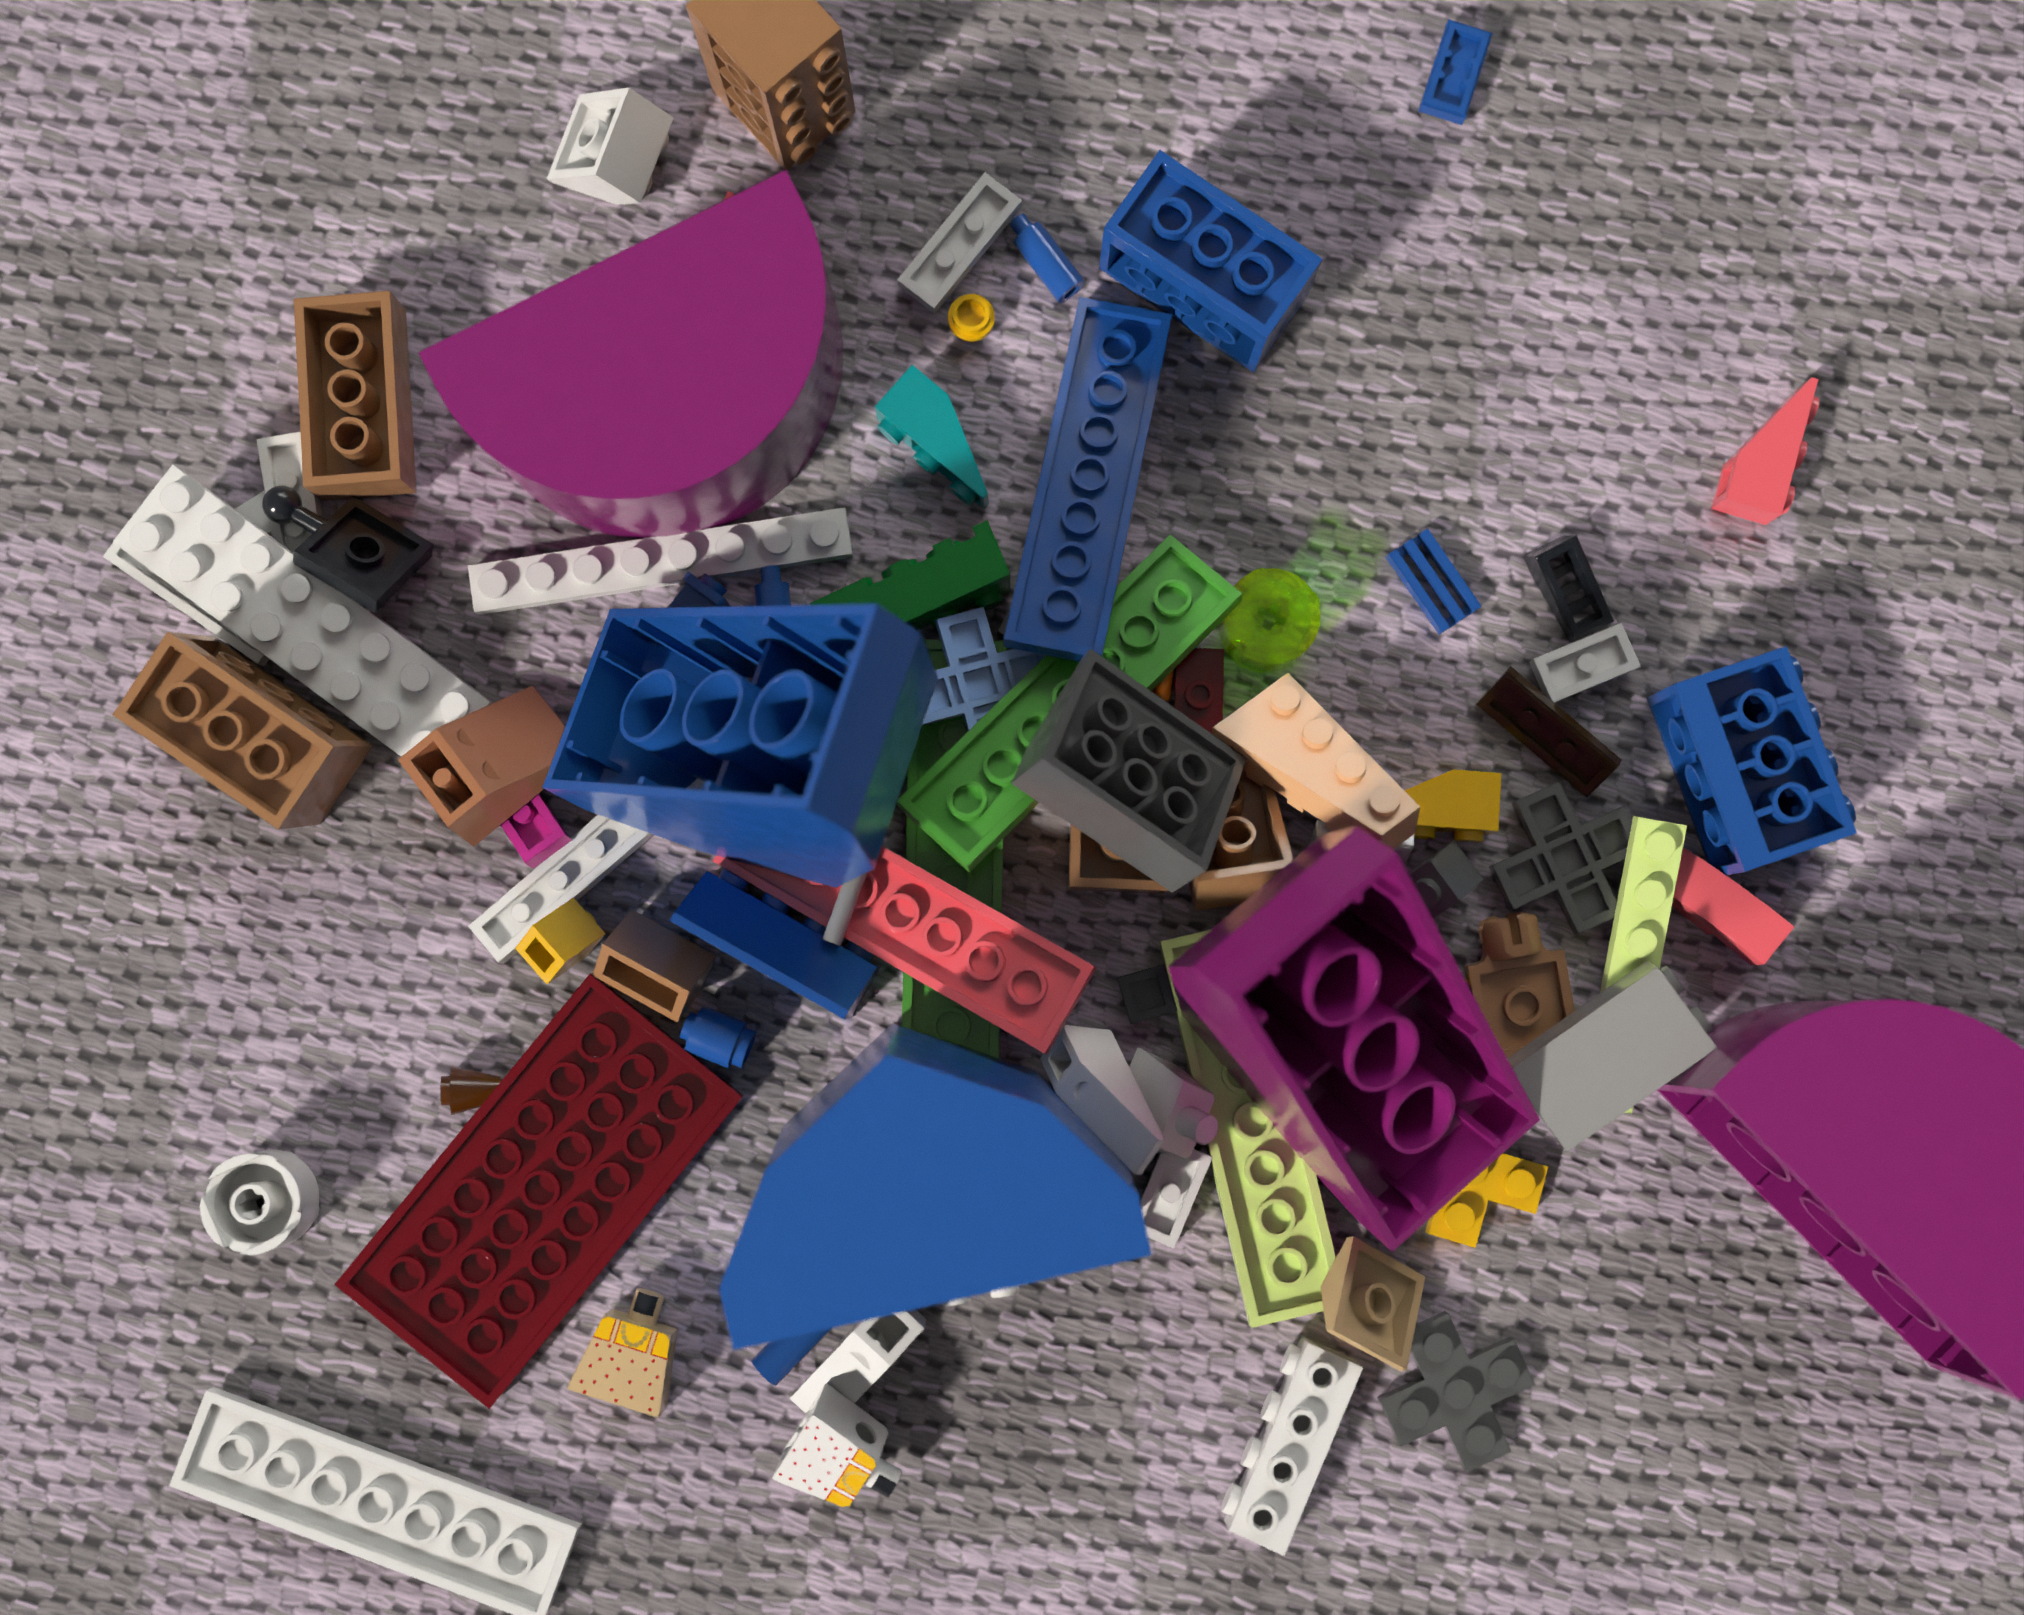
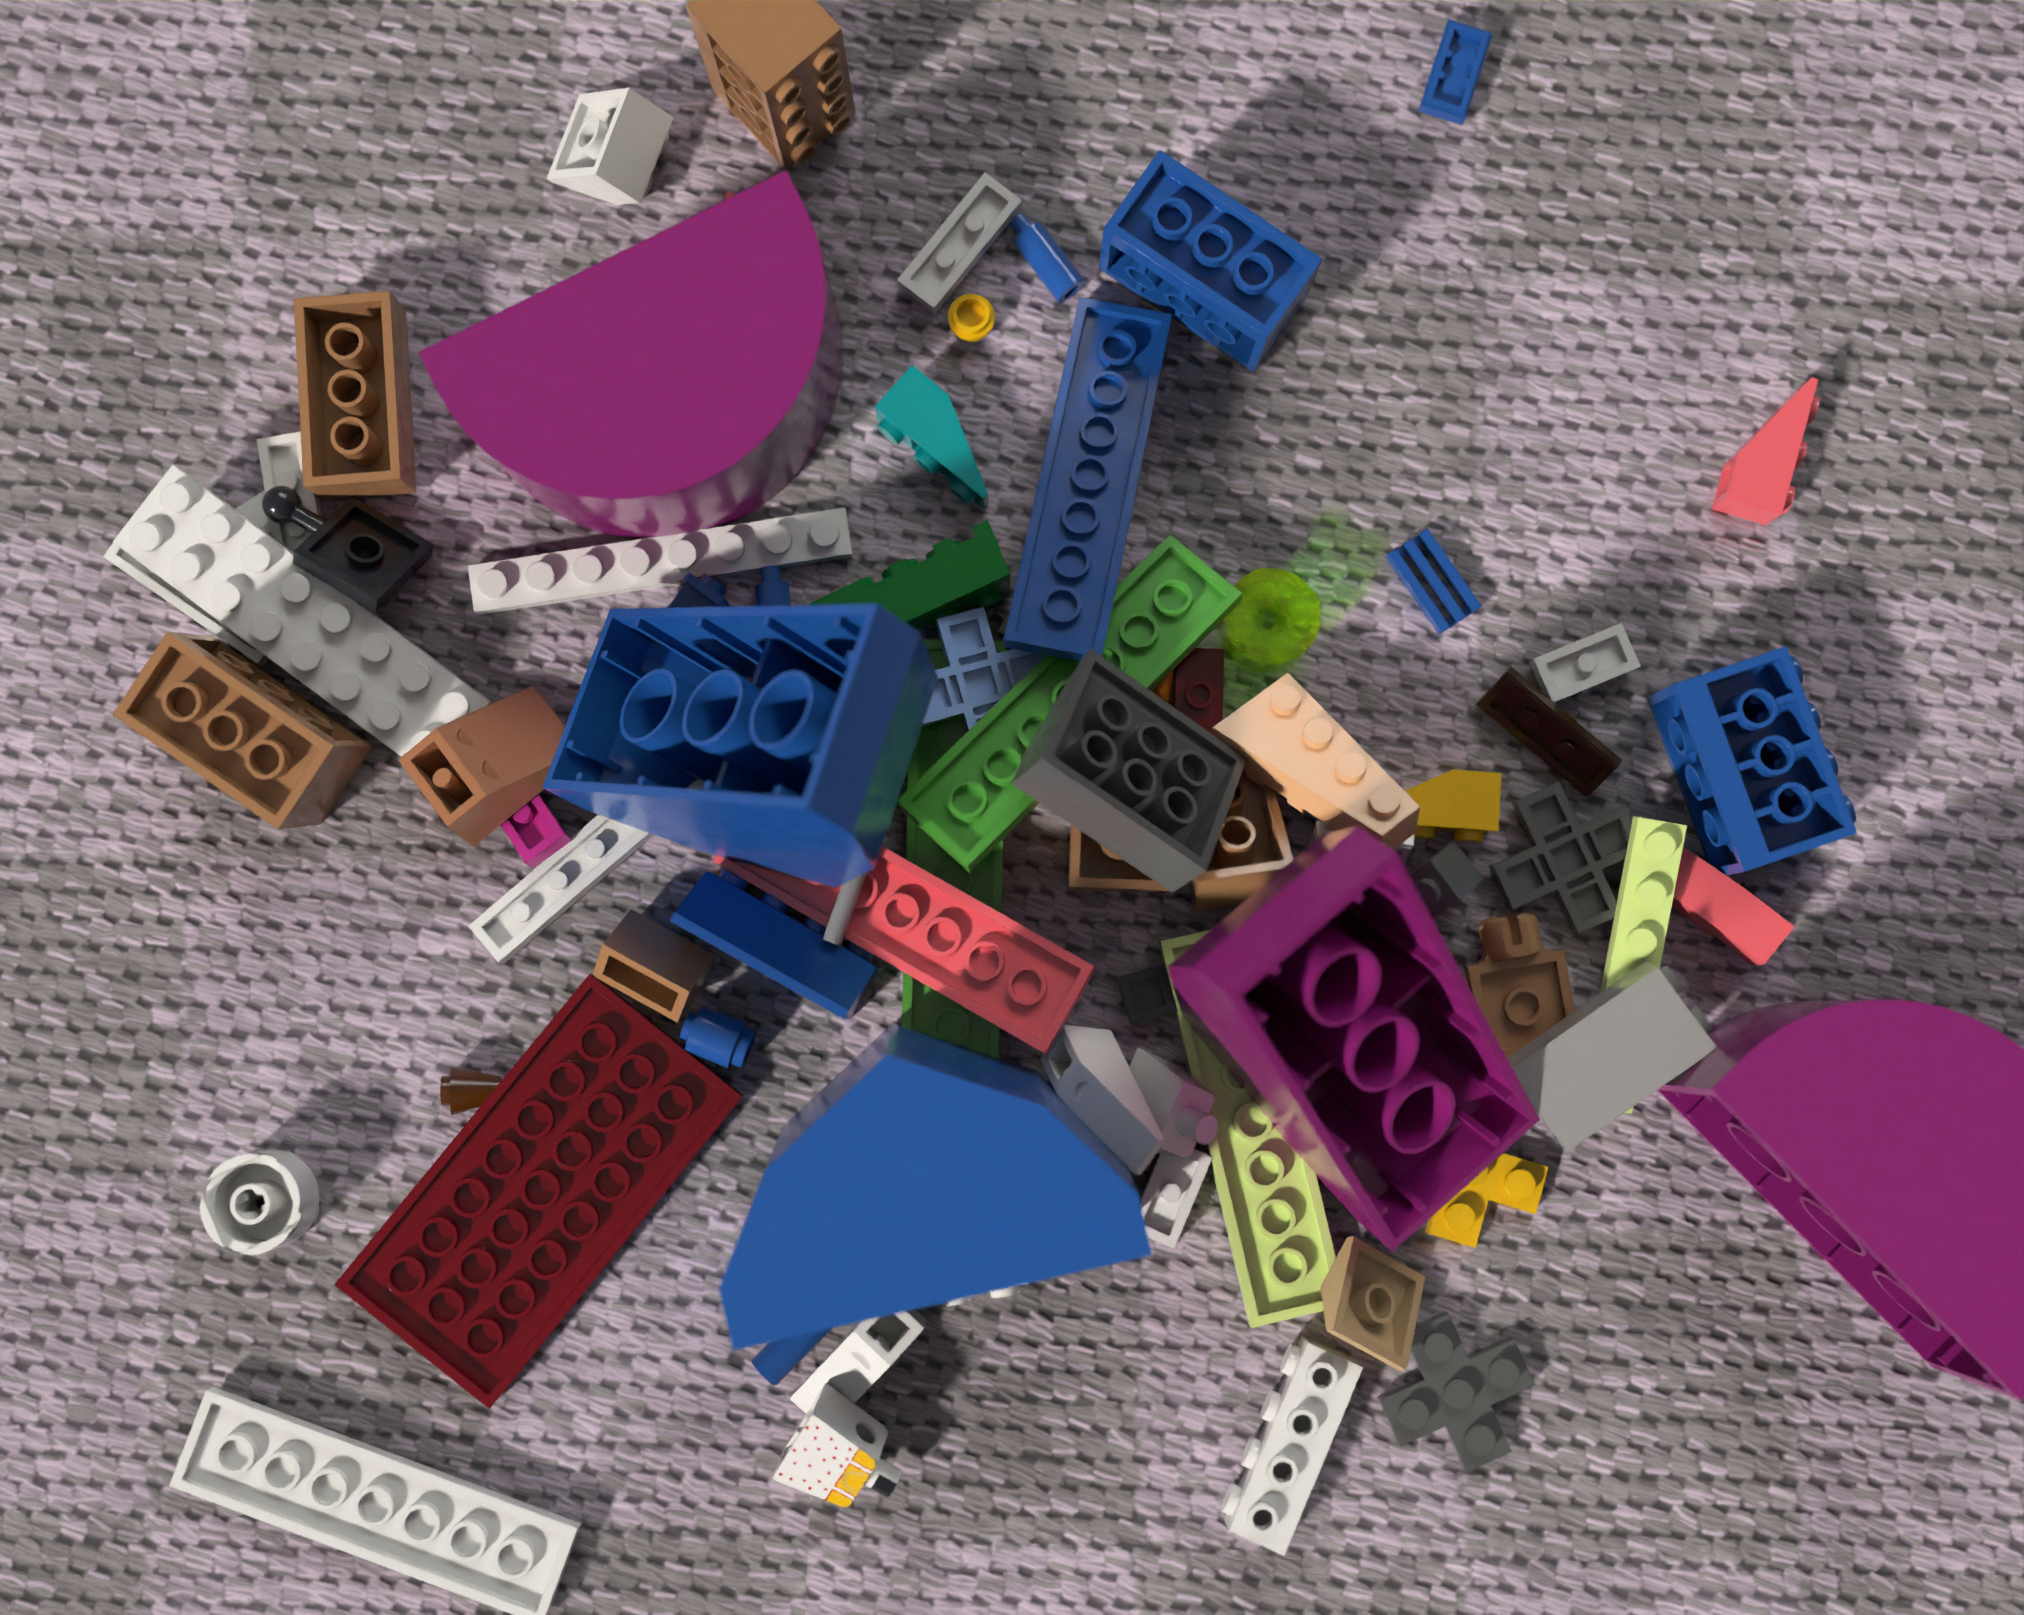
yellow brick [515,897,605,984] -> none
tan torso [567,1288,677,1418] -> none
black slope [1523,535,1614,643] -> none

